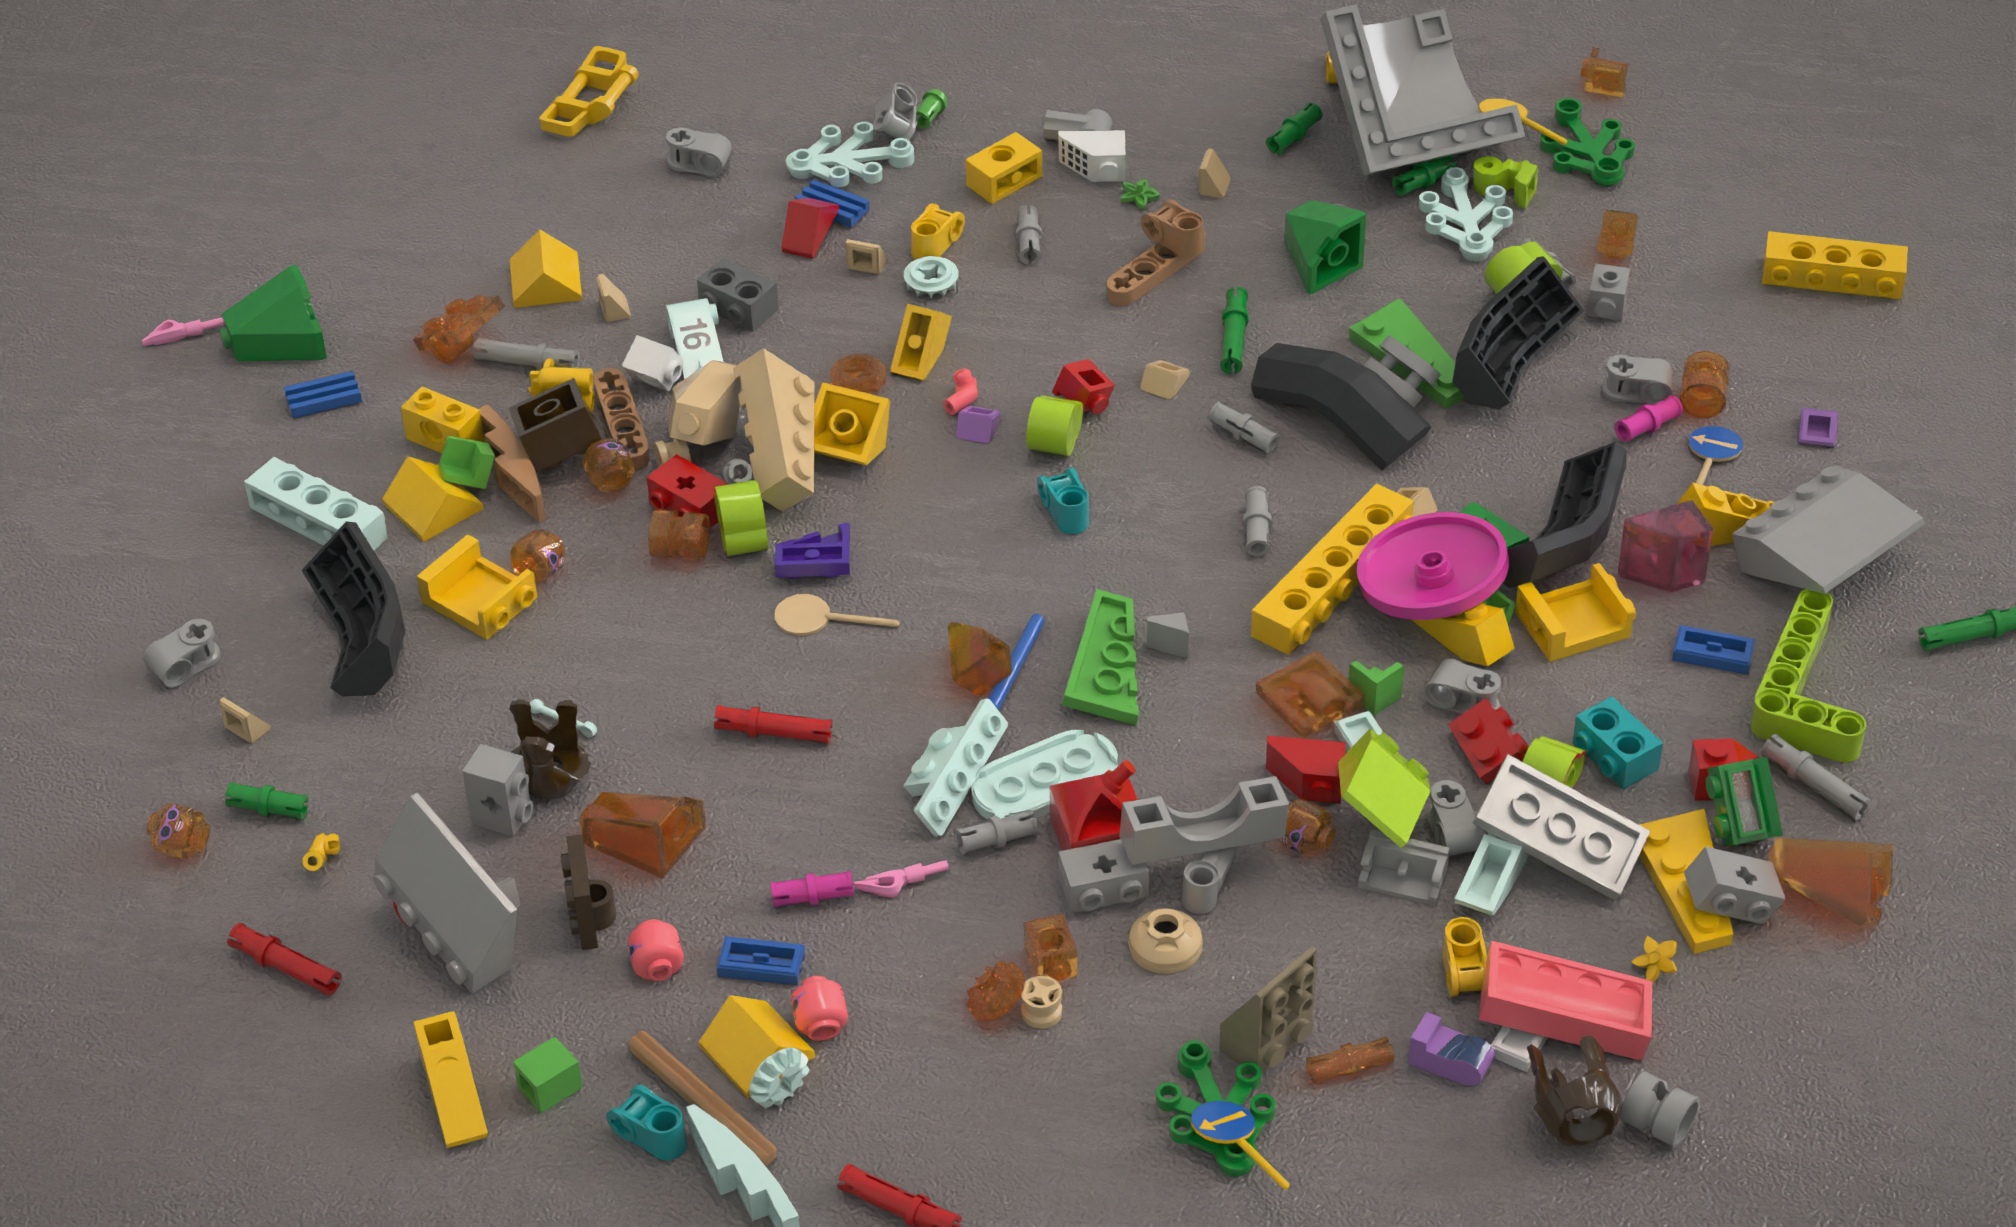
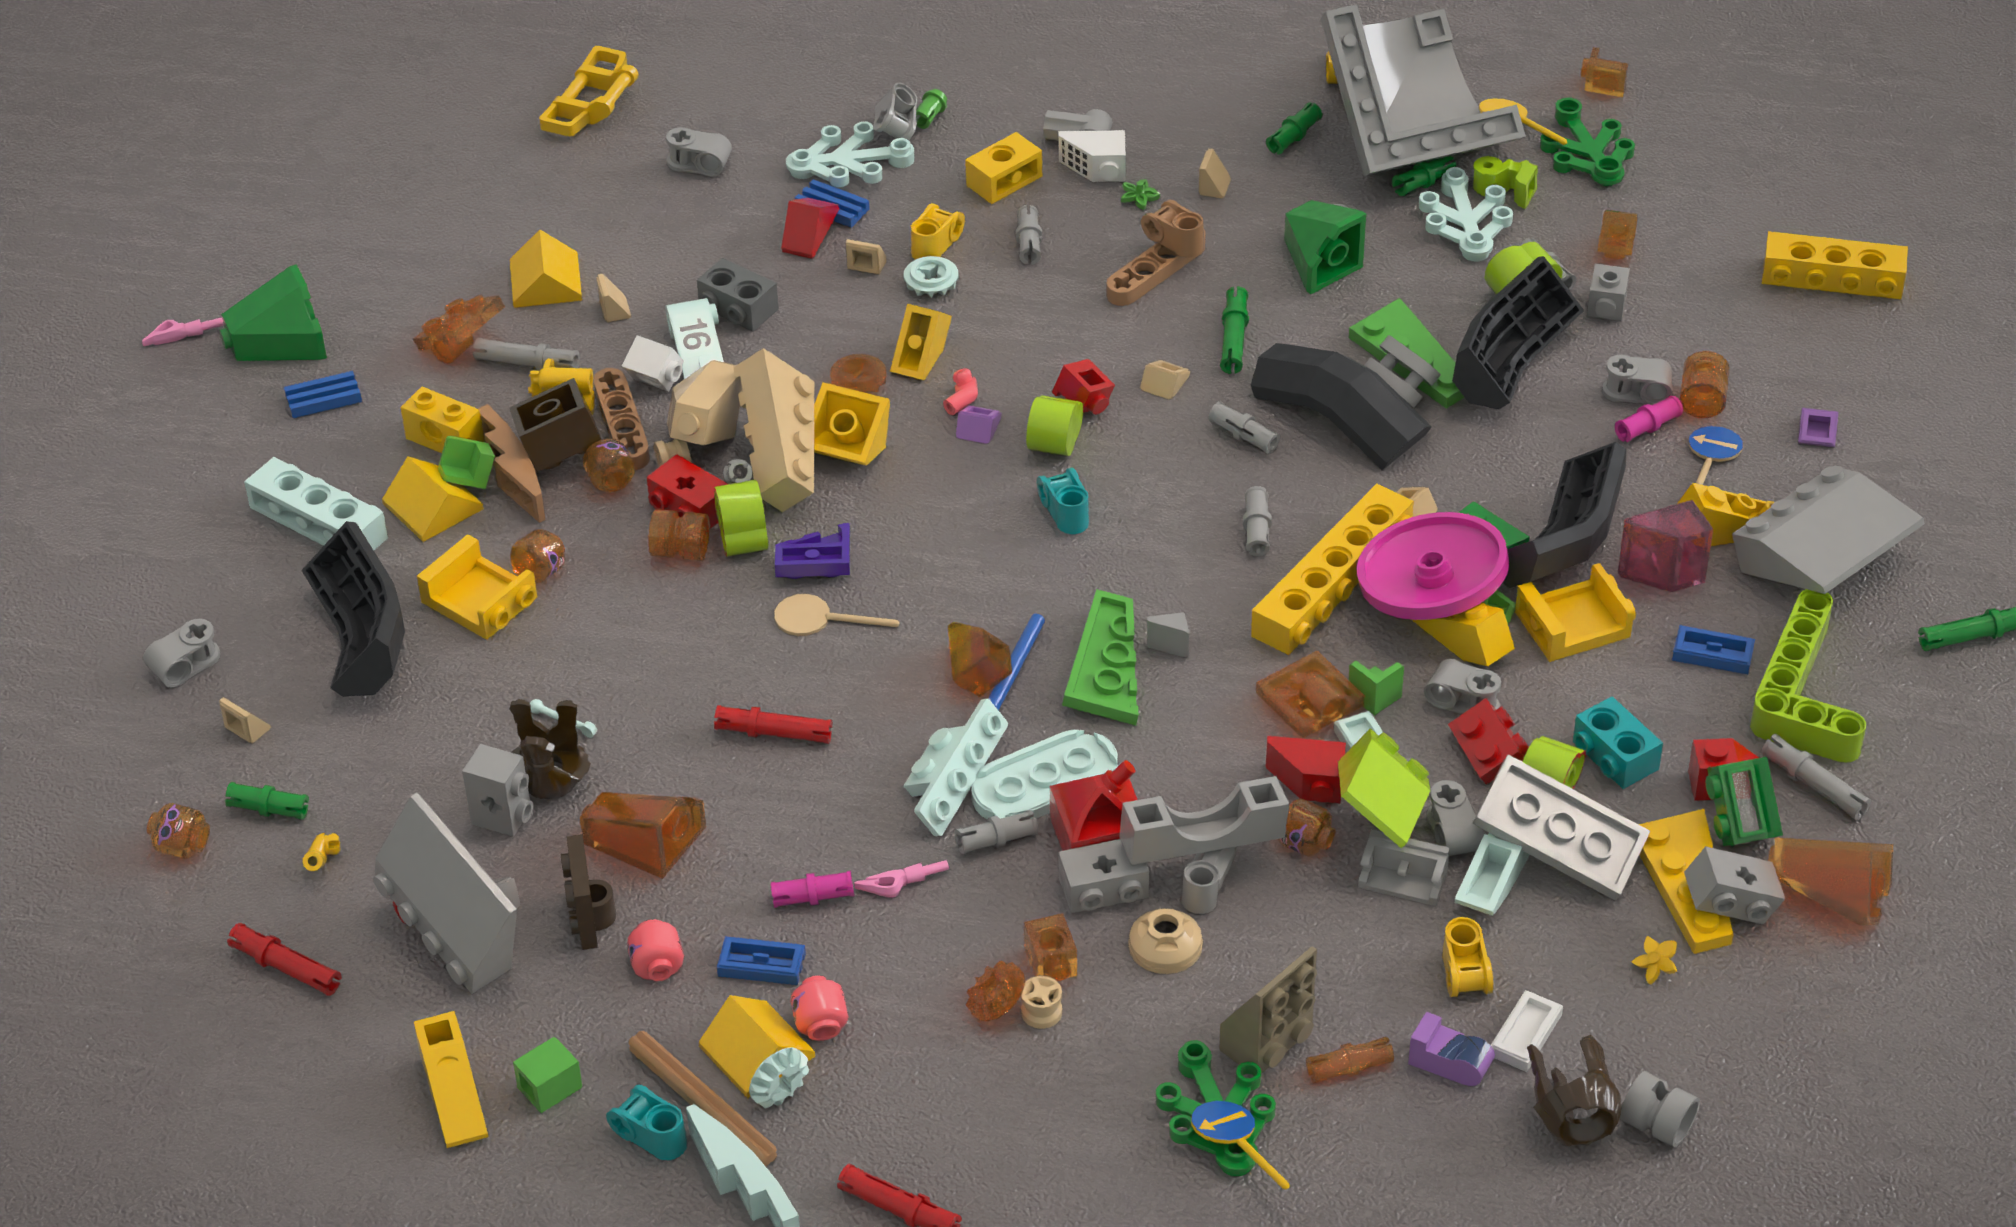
coral slope [1479,941,1652,1061] -> none

